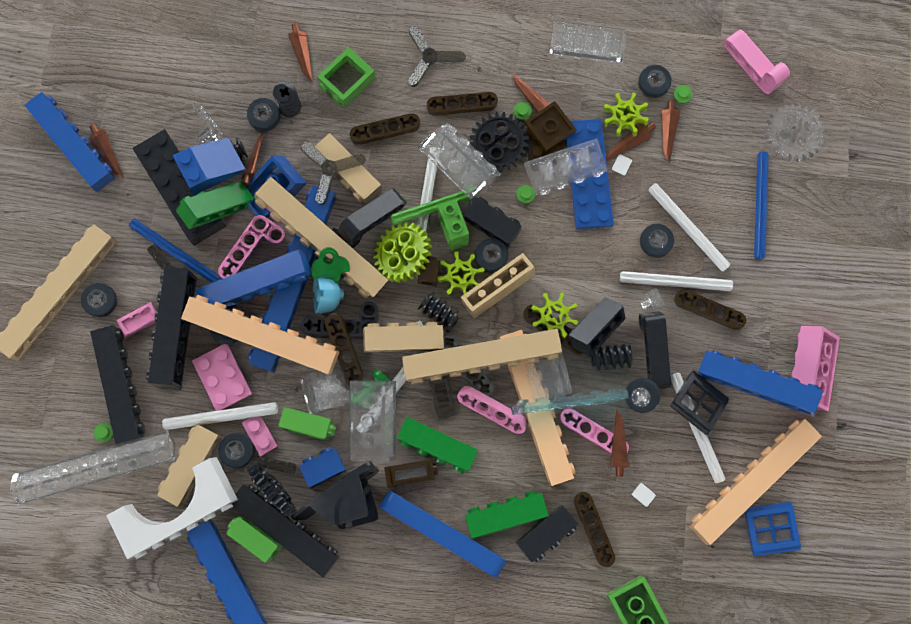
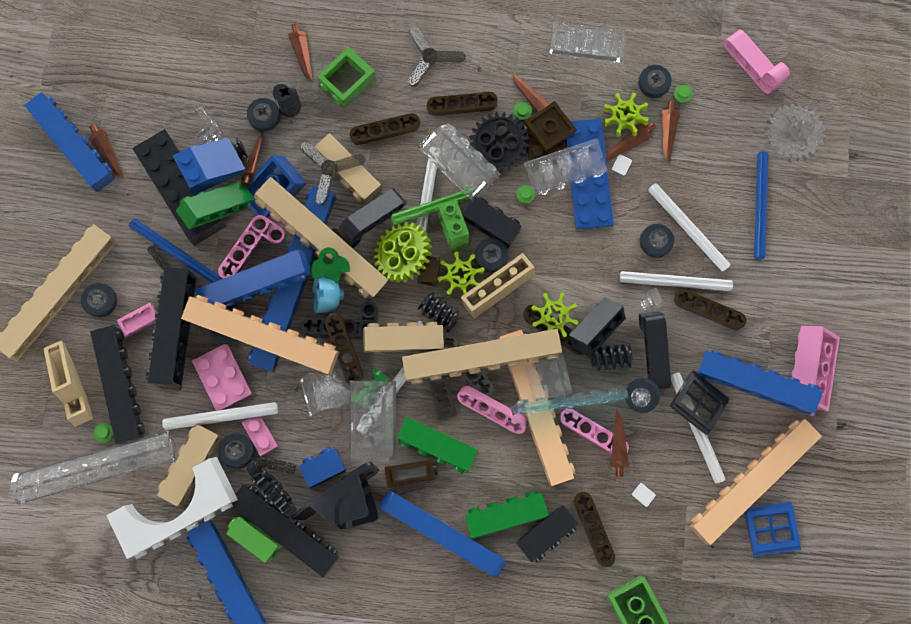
bright green window [278,407,337,442] -> none
none -> tan slope [44,340,93,427]

